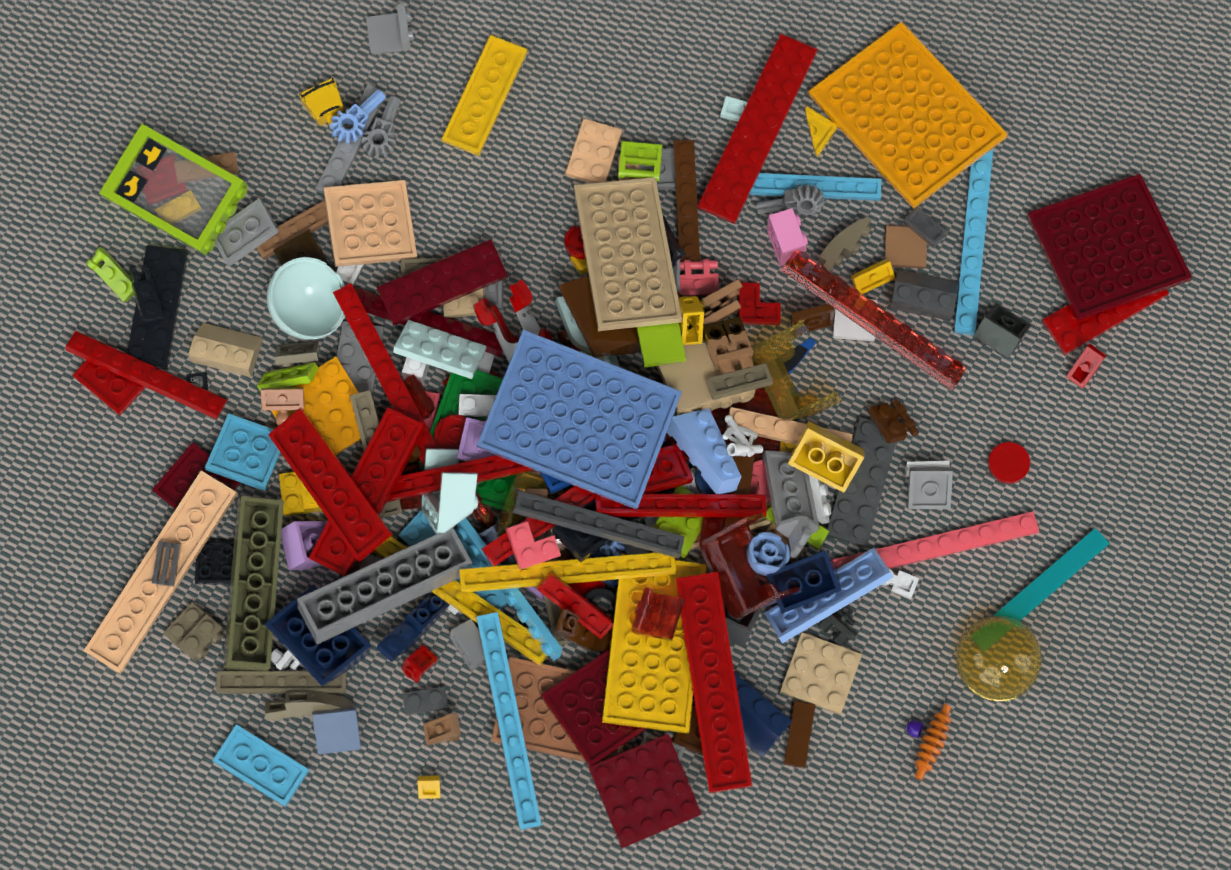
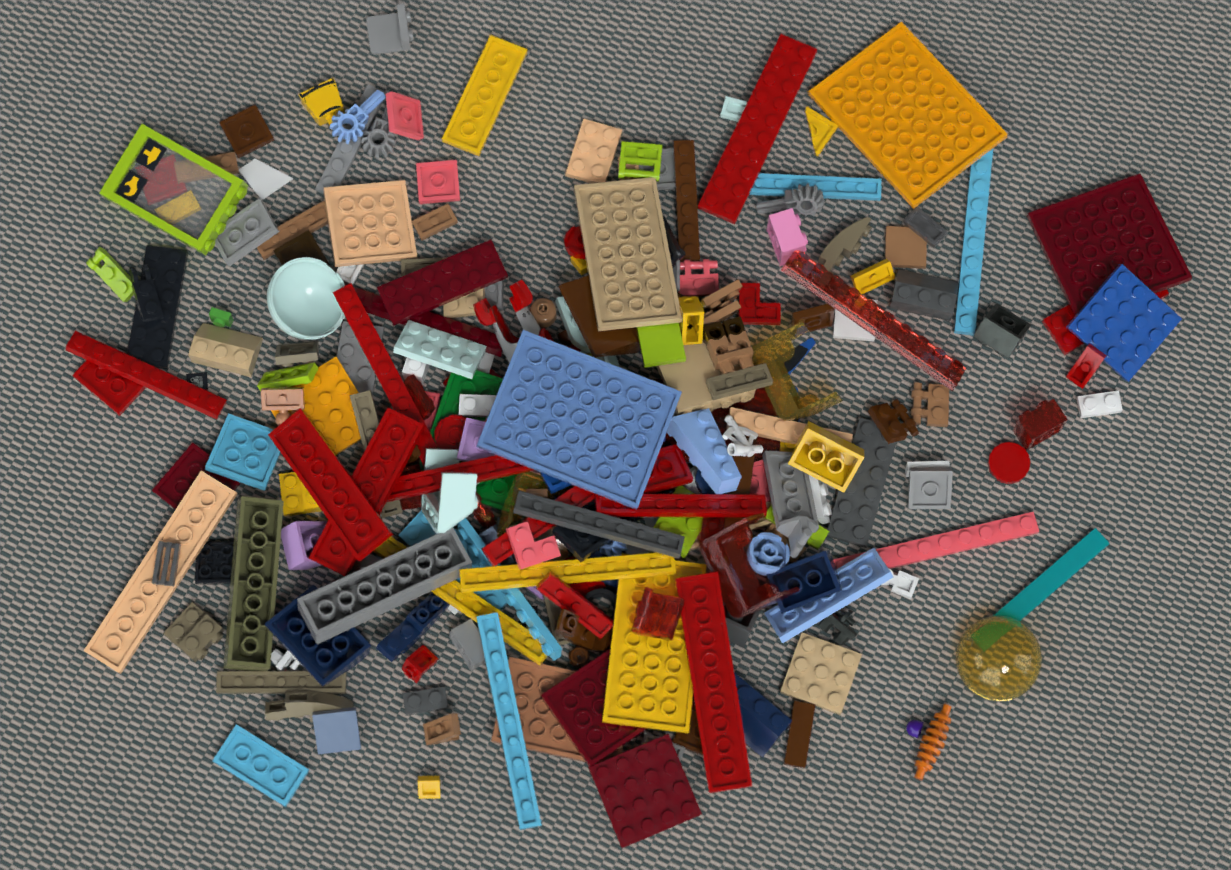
none -> bright green plate [209,307,234,327]
none -> reddish brown plate [219,105,275,159]
none -> white sticker [239,159,293,200]
none -> coral plate [386,91,424,140]
none -> medium nougat plate [412,204,458,241]
none -> coral plate [416,160,460,204]
none -> medium nougat head [530,298,557,328]
none -> reddish brown plate [568,647,590,667]
none -> medium nougat plate [911,382,949,427]
none -> clear red brick [1013,399,1068,451]
none -> blue plate [1066,264,1182,382]
none -> white plate [1076,390,1123,418]

